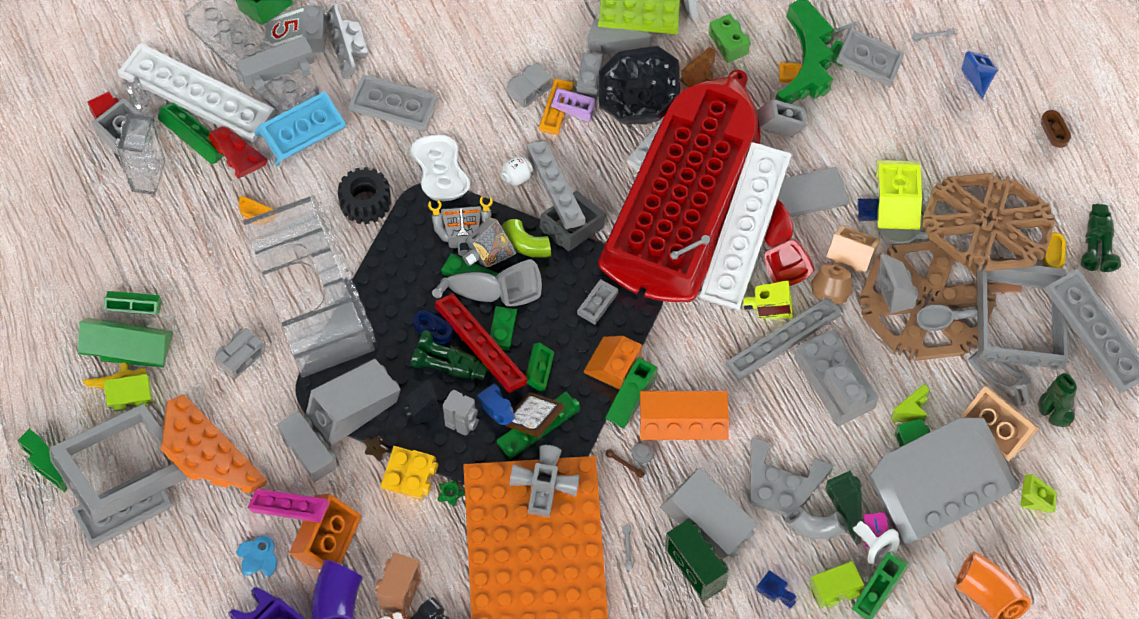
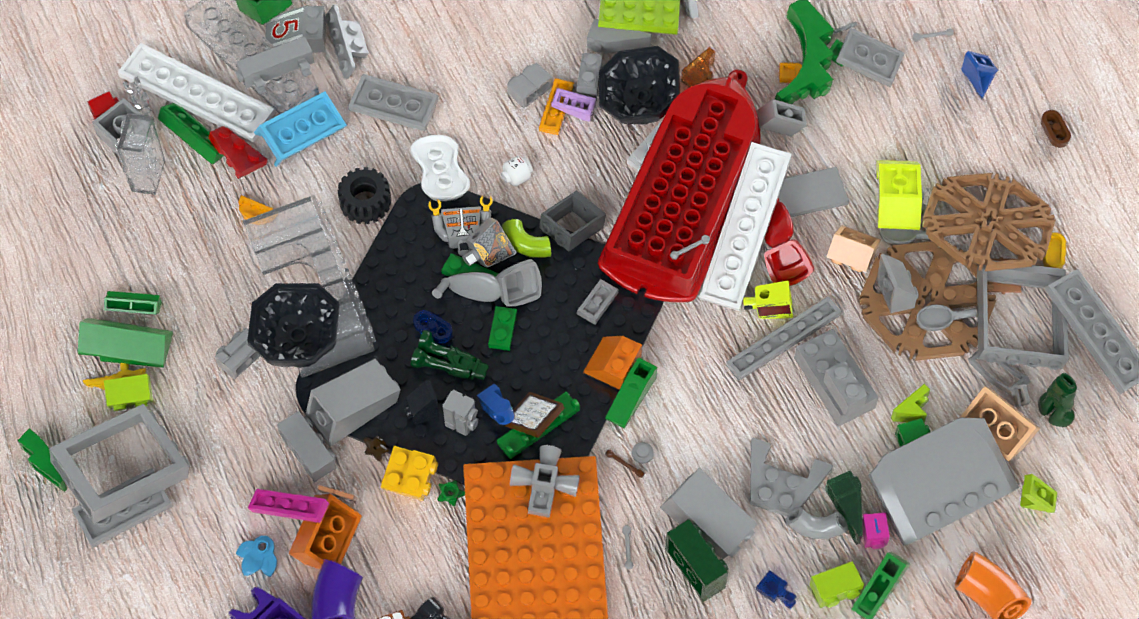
orange plate [160,394,267,493] -> none
nougat brick [375,552,422,617] -> none
red plate [435,293,527,392] -> none
green plate [526,342,554,391] -> none
light grey plate [527,141,585,229] -> none
orange slope [640,391,729,440] -> none
bright green brick [709,13,751,63] -> none
medium nougat cone [811,264,853,304] -> none
white piece [853,521,899,565] -> none
clear blue plate [857,199,879,221] -> none
dark green piece [1081,204,1121,272] -> none
none -> black rock [247,283,340,368]
none -> nougat piece [318,485,357,502]

